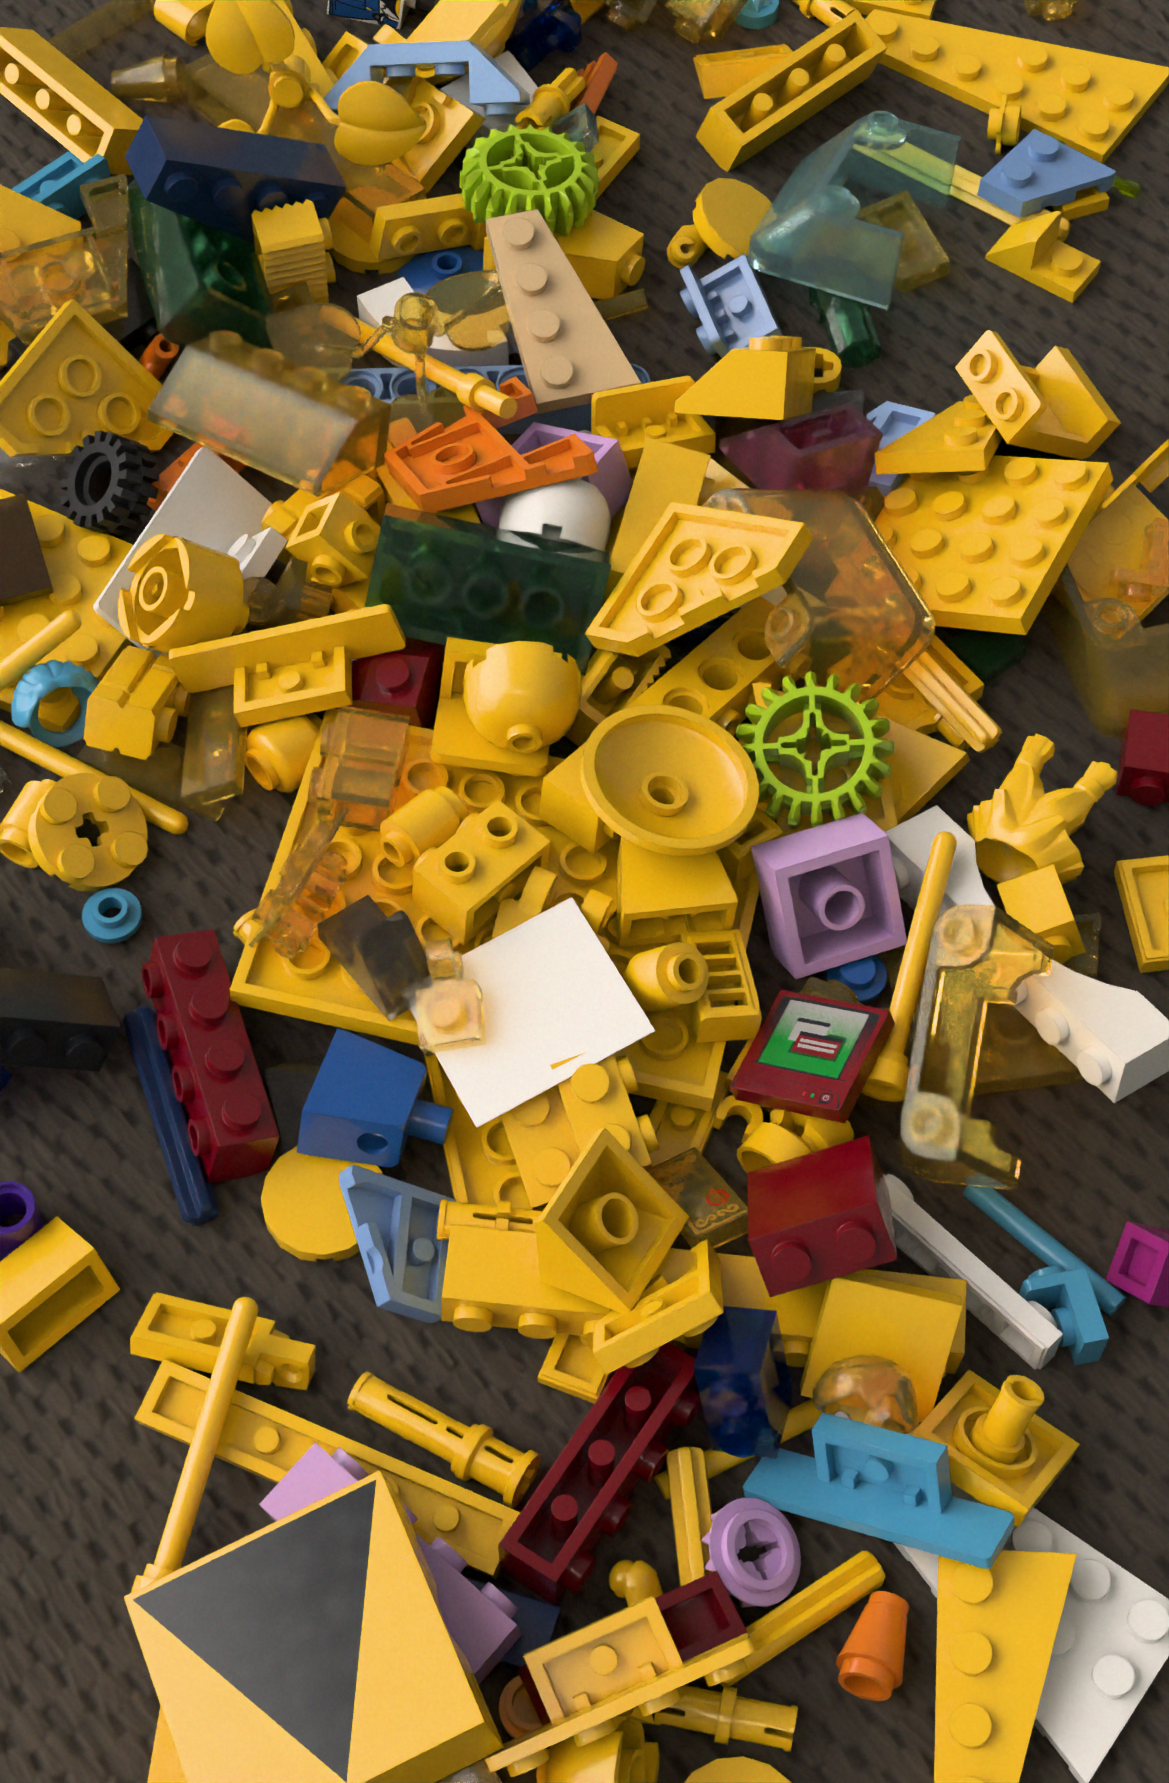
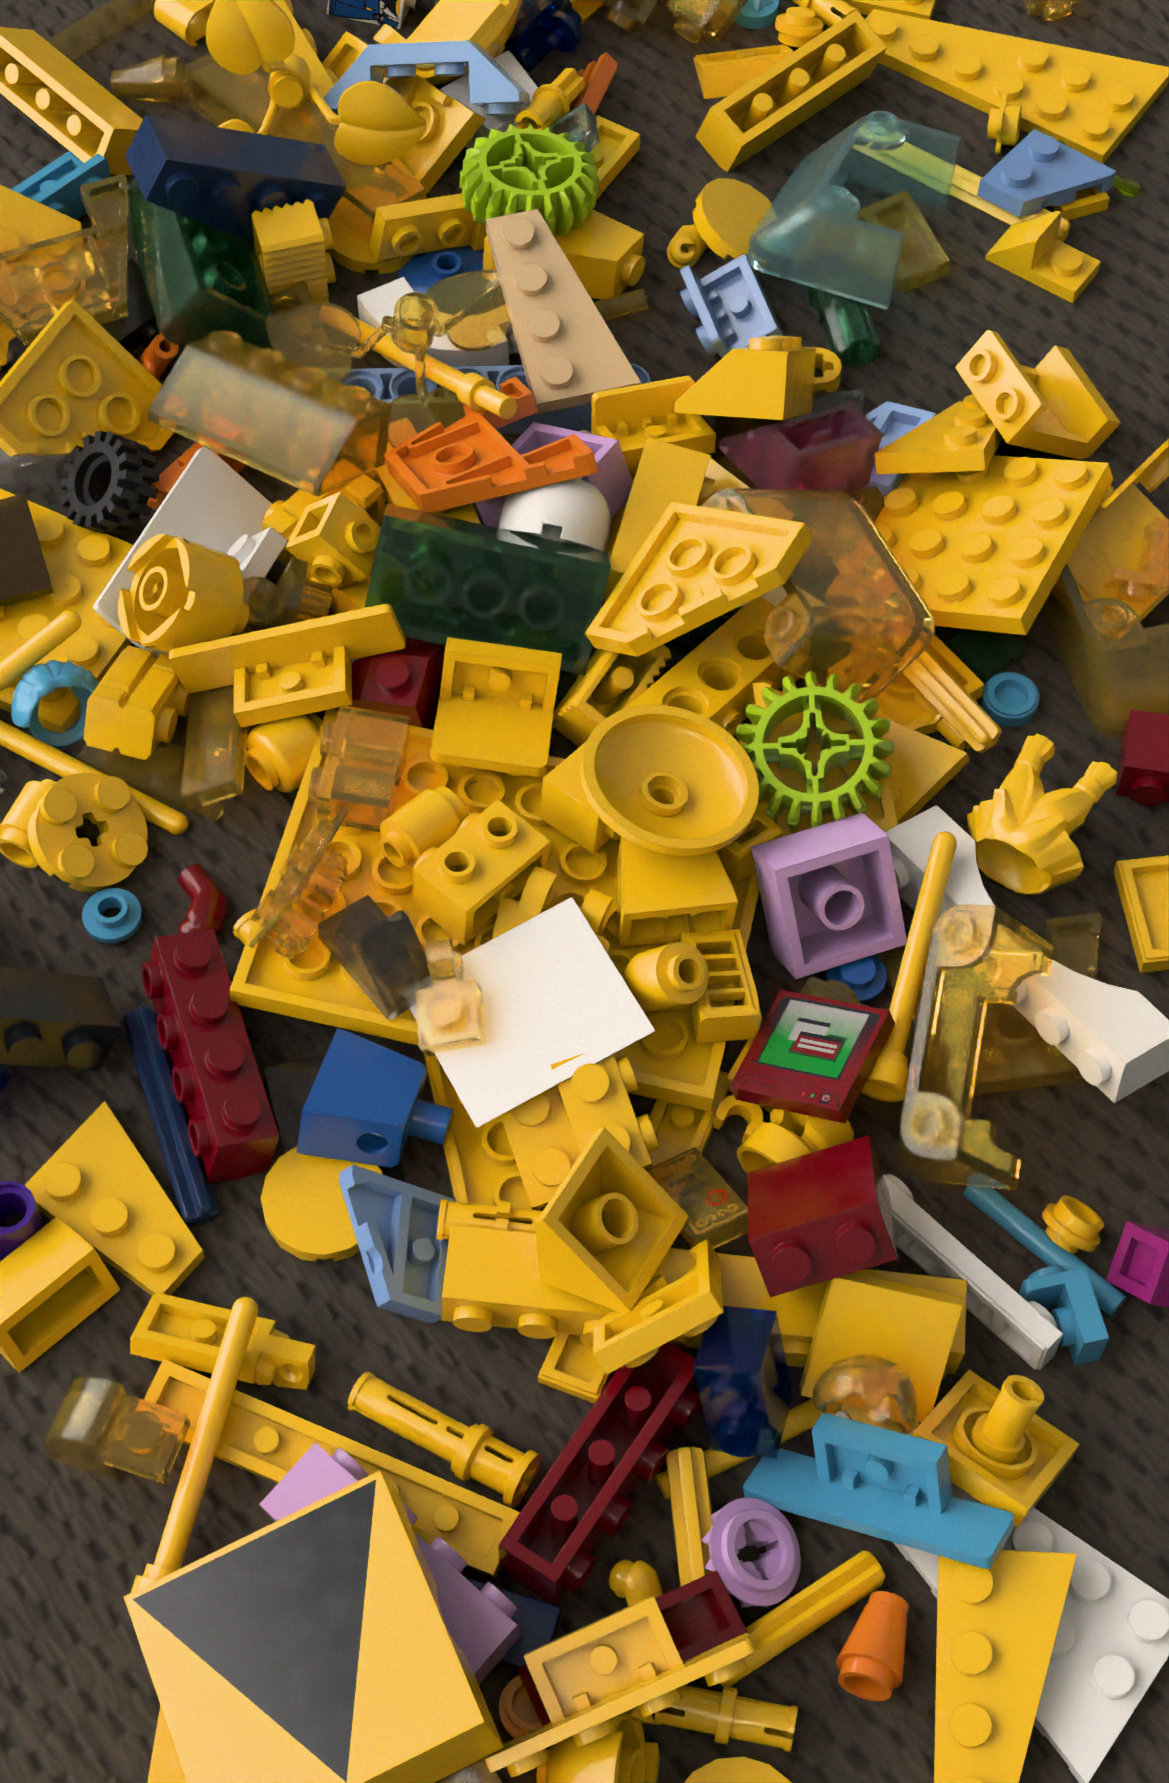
yellow cylinder [463,641,581,753] -> none
yellow brick [997,864,1086,964] -> none
none -> yellow wing [25,1101,205,1296]
none -> clear yellow brick [43,1377,191,1484]
none -> dark red arm [177,864,229,935]
none -> yellow plate [775,7,823,47]
none -> dark azure tile [981,672,1040,727]
none -> yellow plate [1042,1195,1104,1253]

